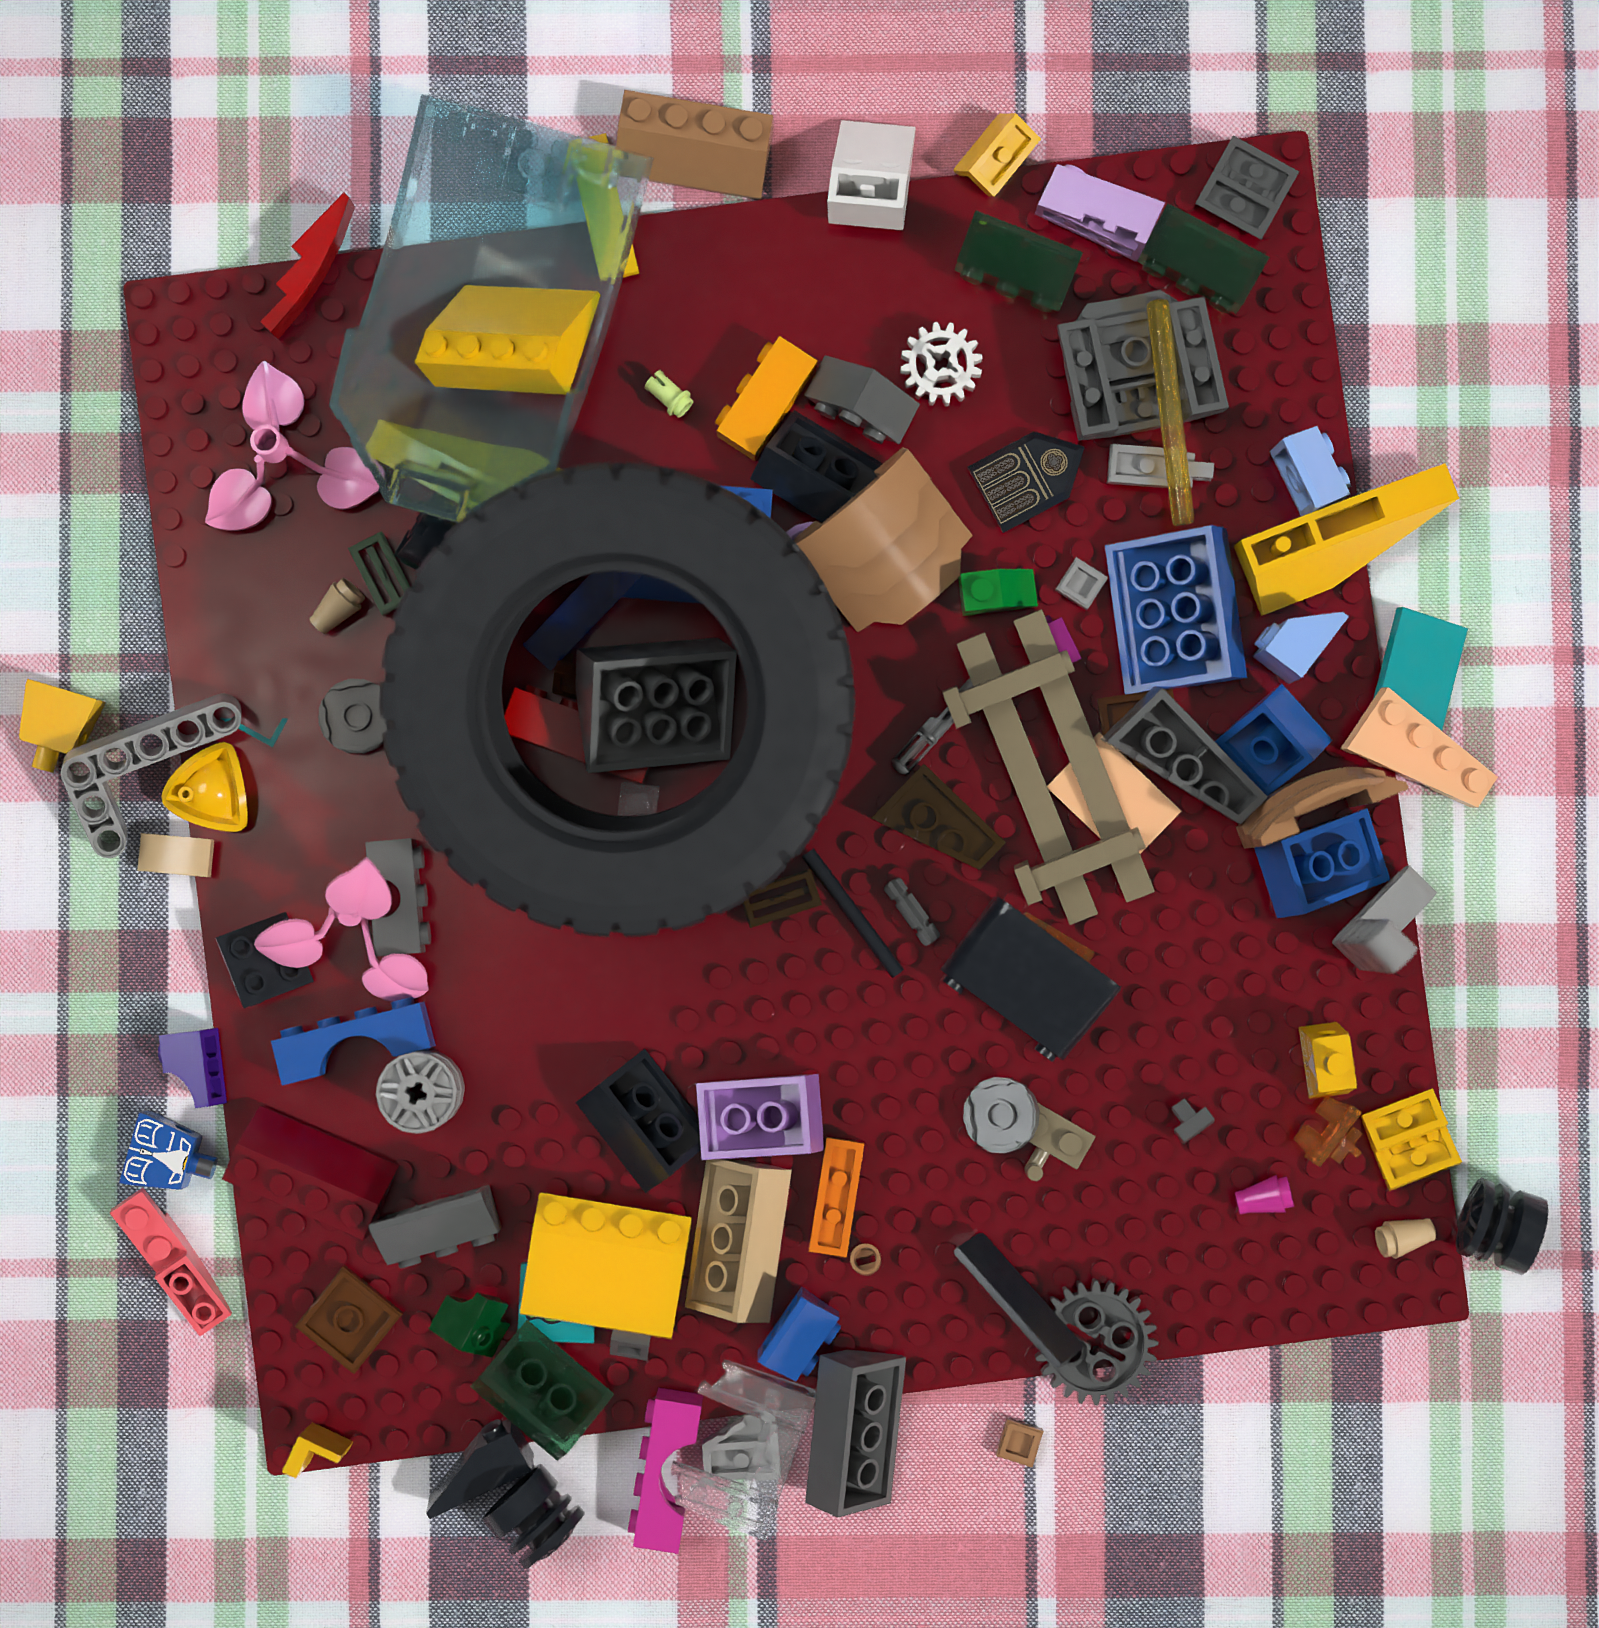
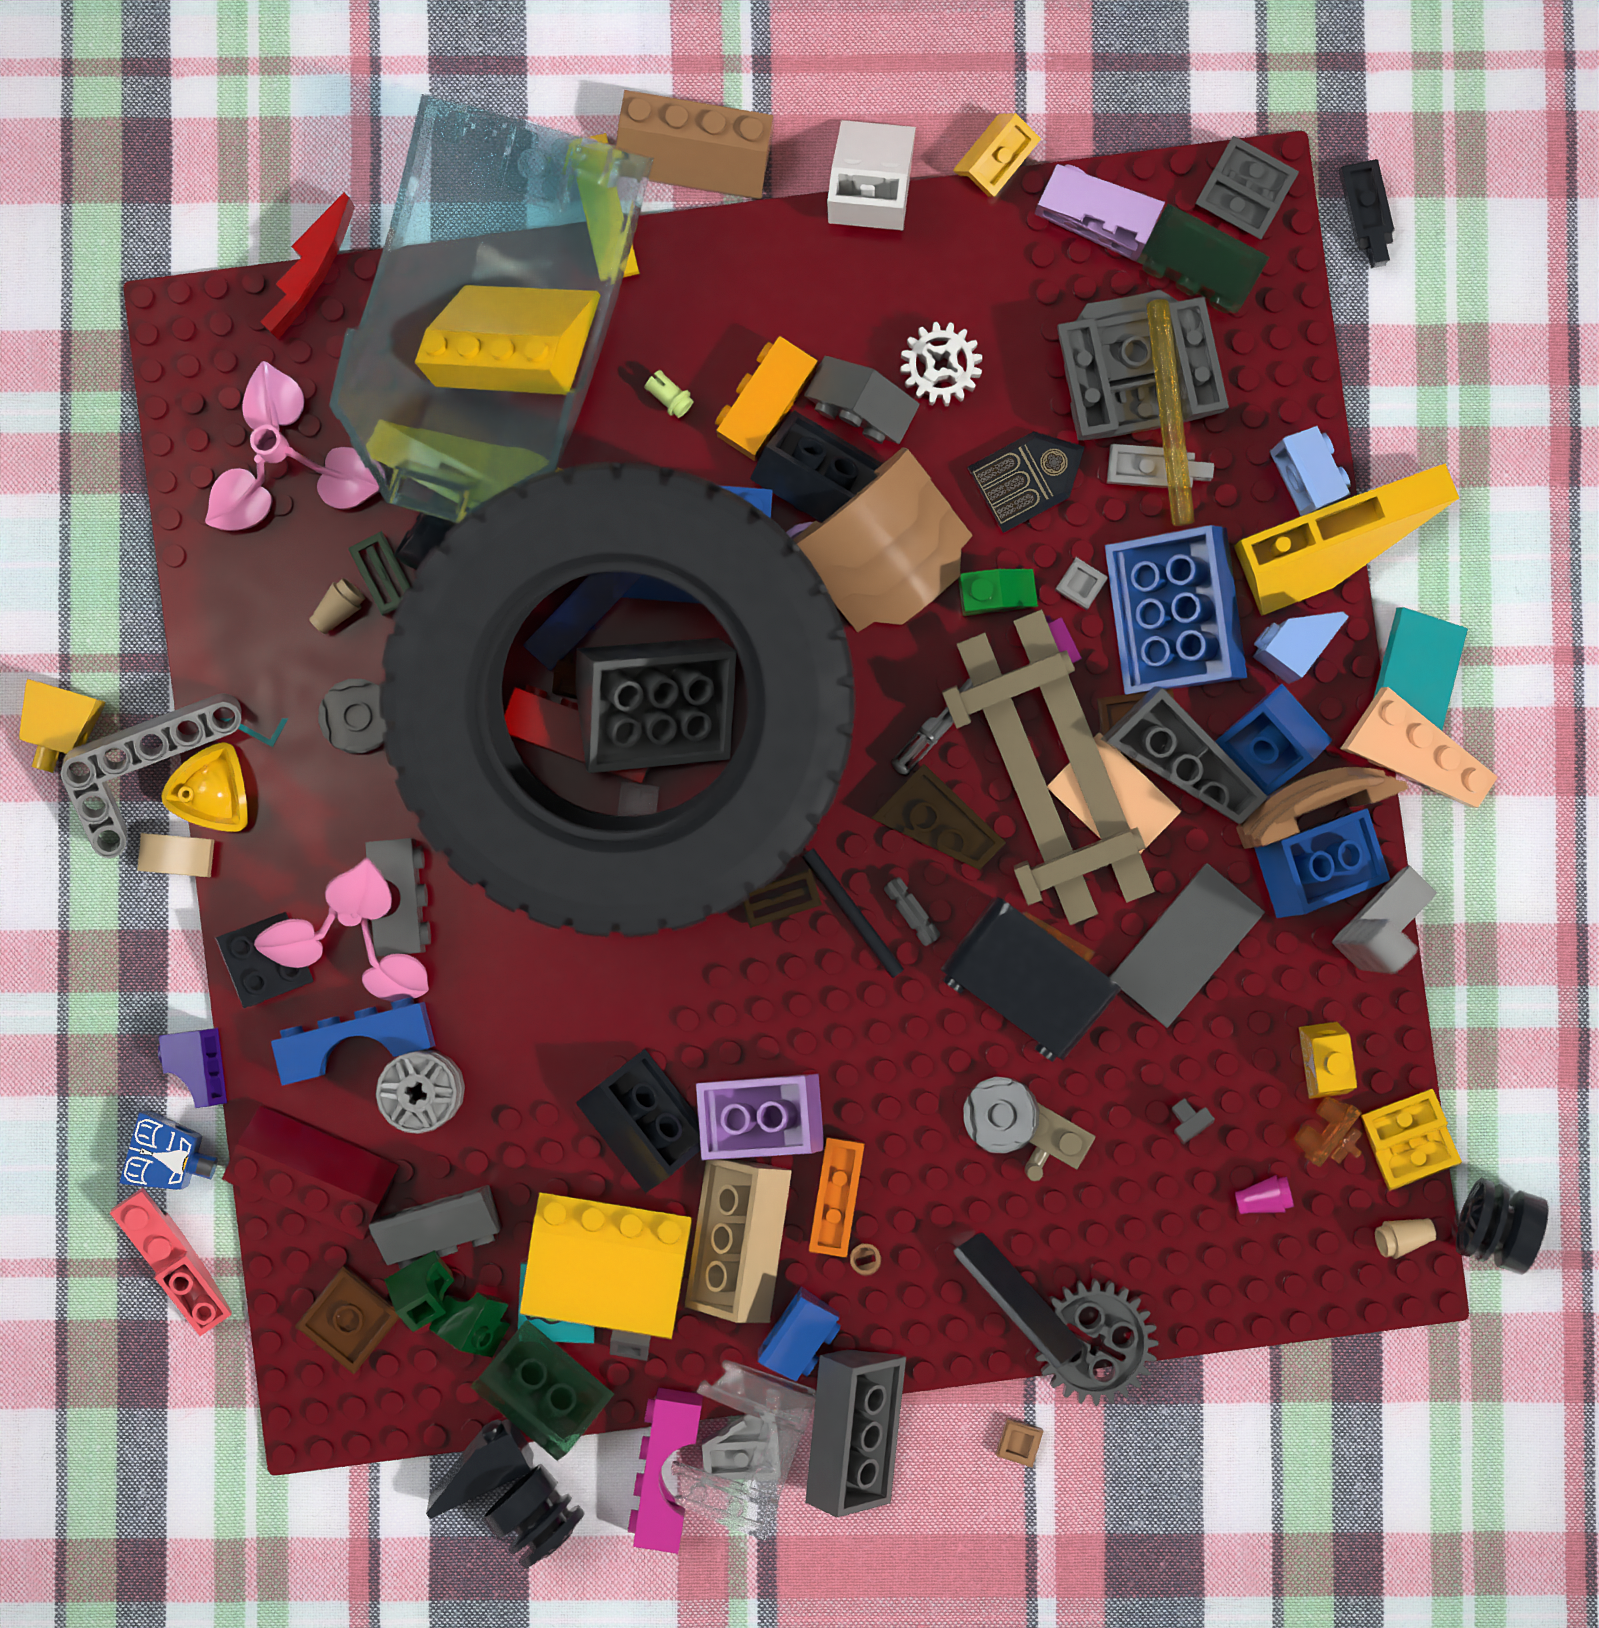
yellow panel [282,1422,353,1479] -> none
clear green slope [955,210,1083,312] -> none
none -> dark green brick [384,1251,455,1332]
none -> dark grey tile [1109,863,1265,1028]
none -> black hinge [1338,159,1395,269]

